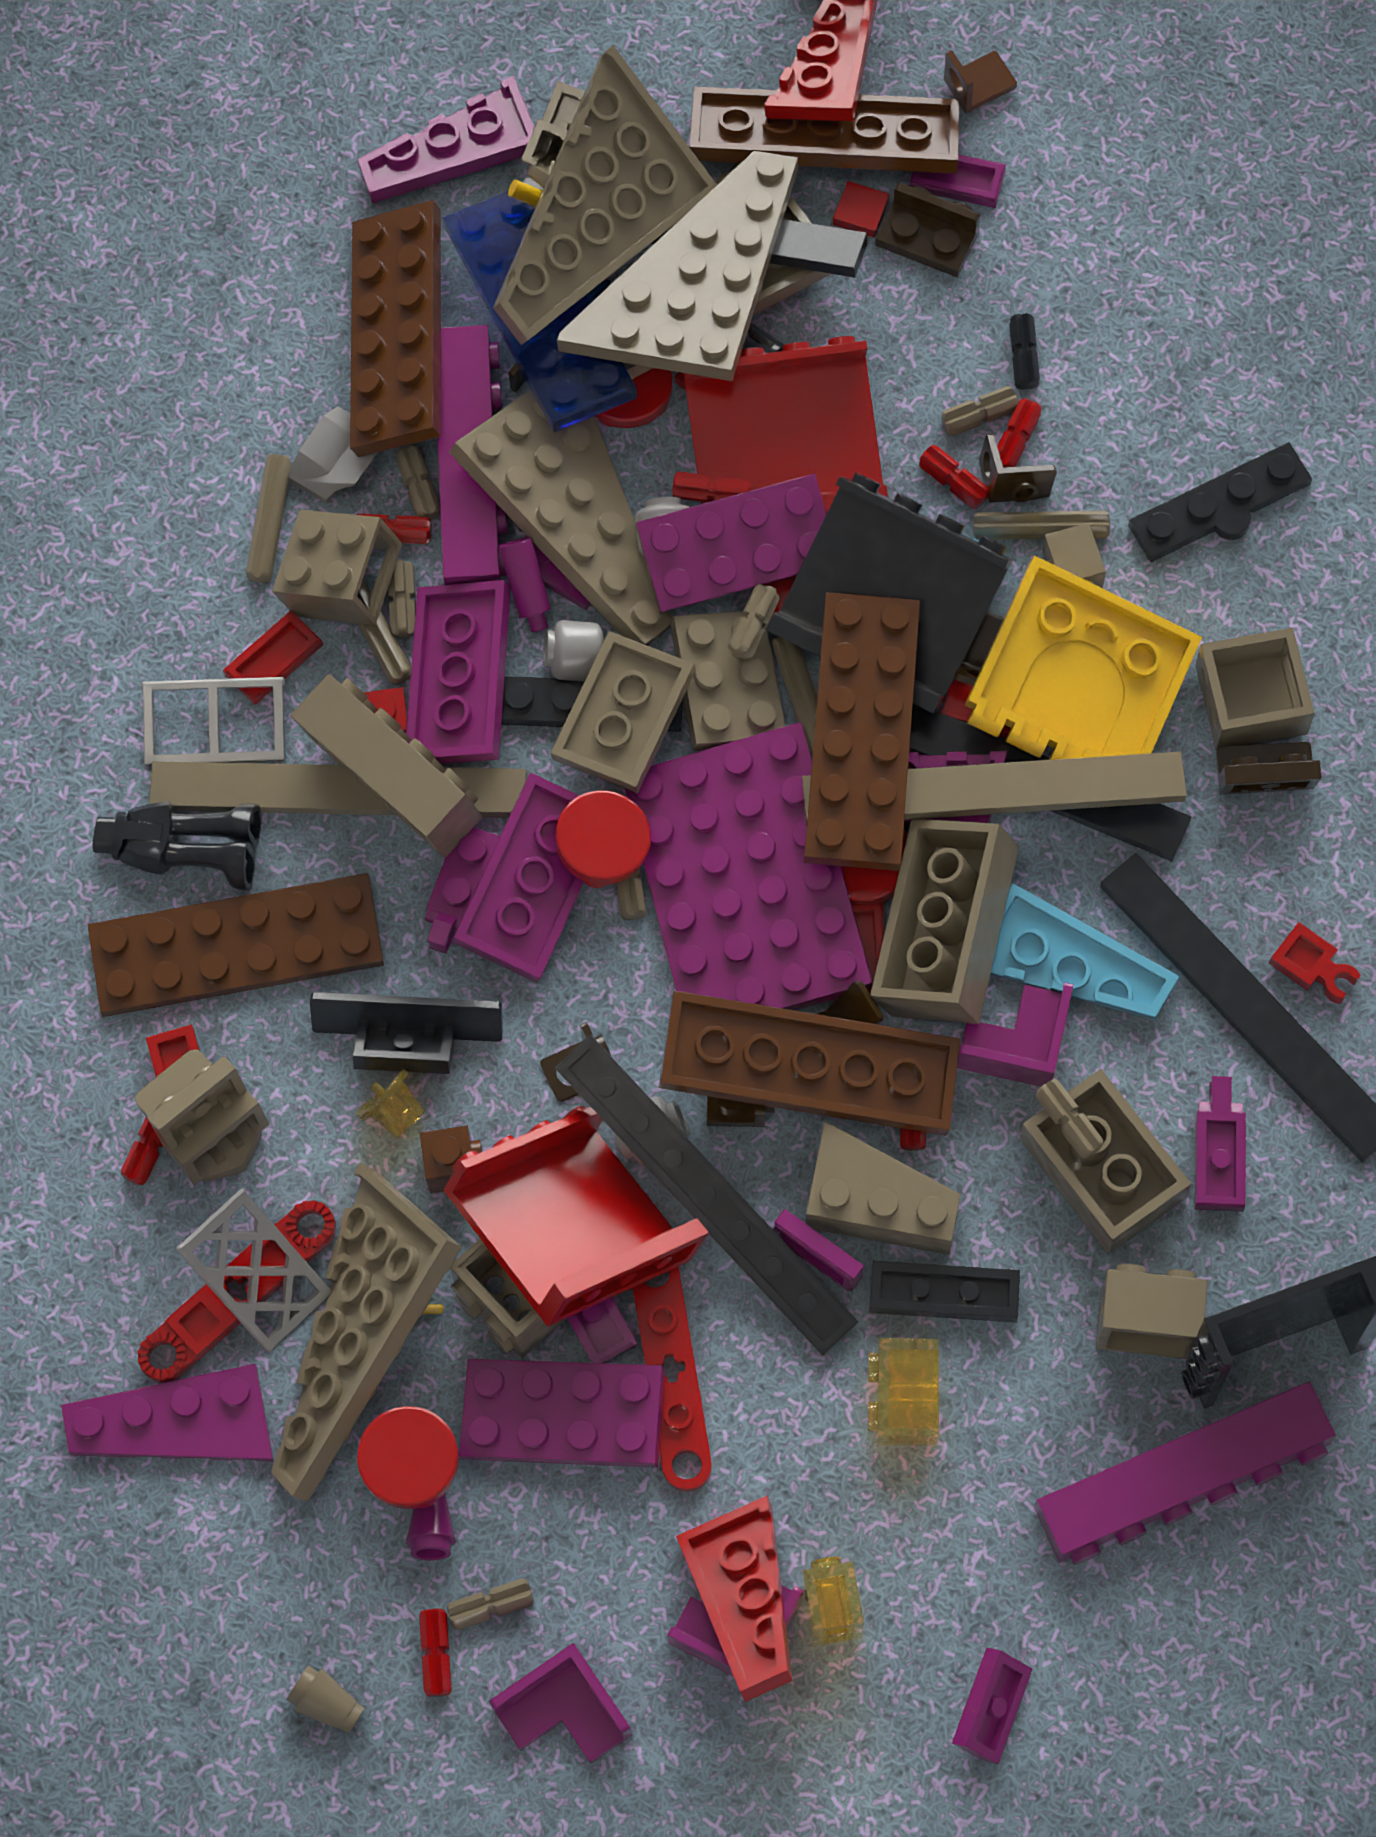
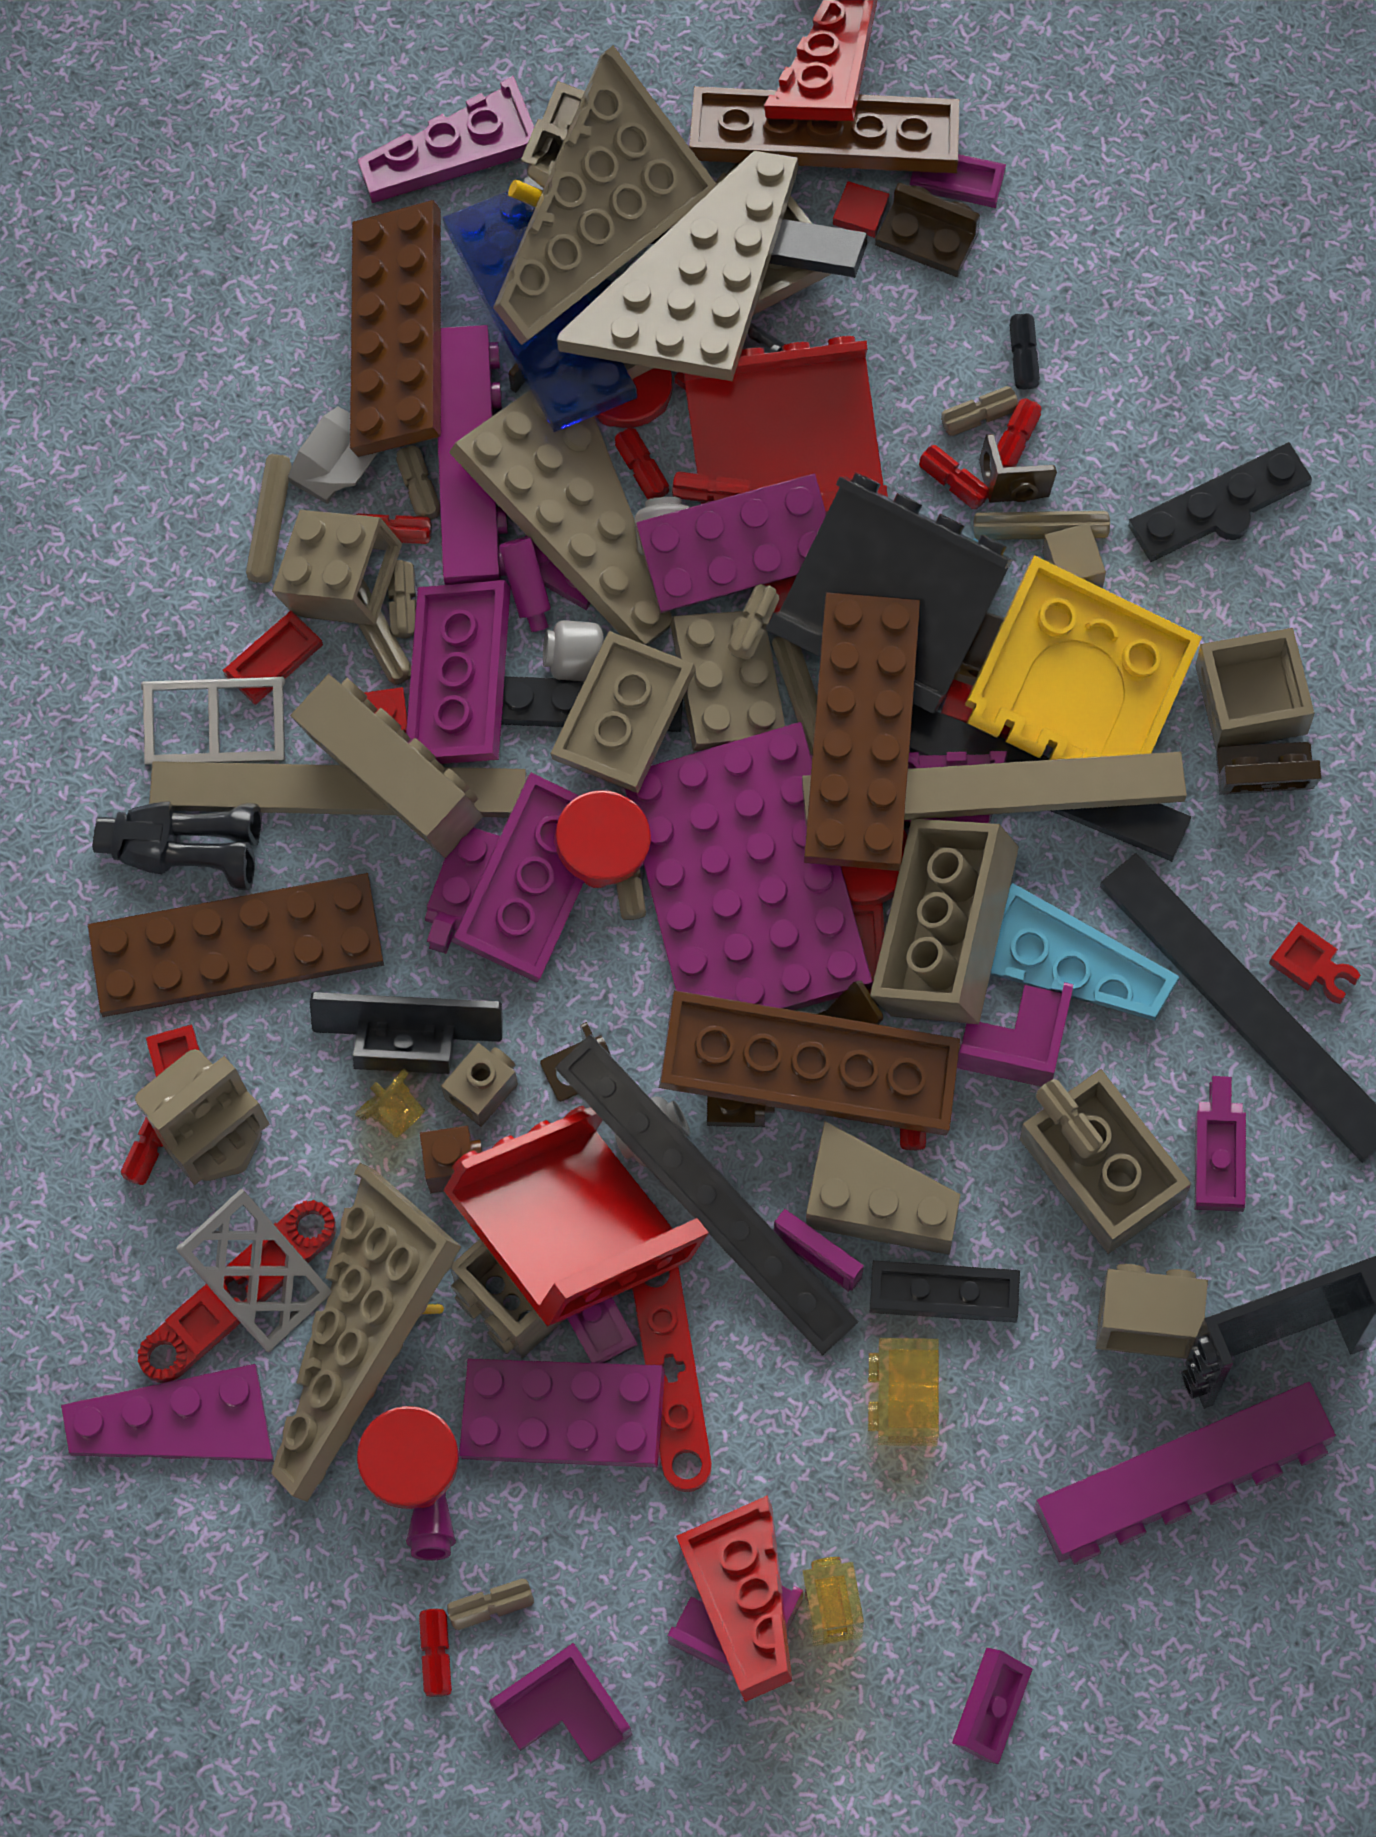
dark tan cone [286,1665,365,1734] -> none
reddish brown bracket [944,50,1017,113] -> none
none -> dark tan brick [441,1042,518,1127]
none -> red piece [614,427,669,500]

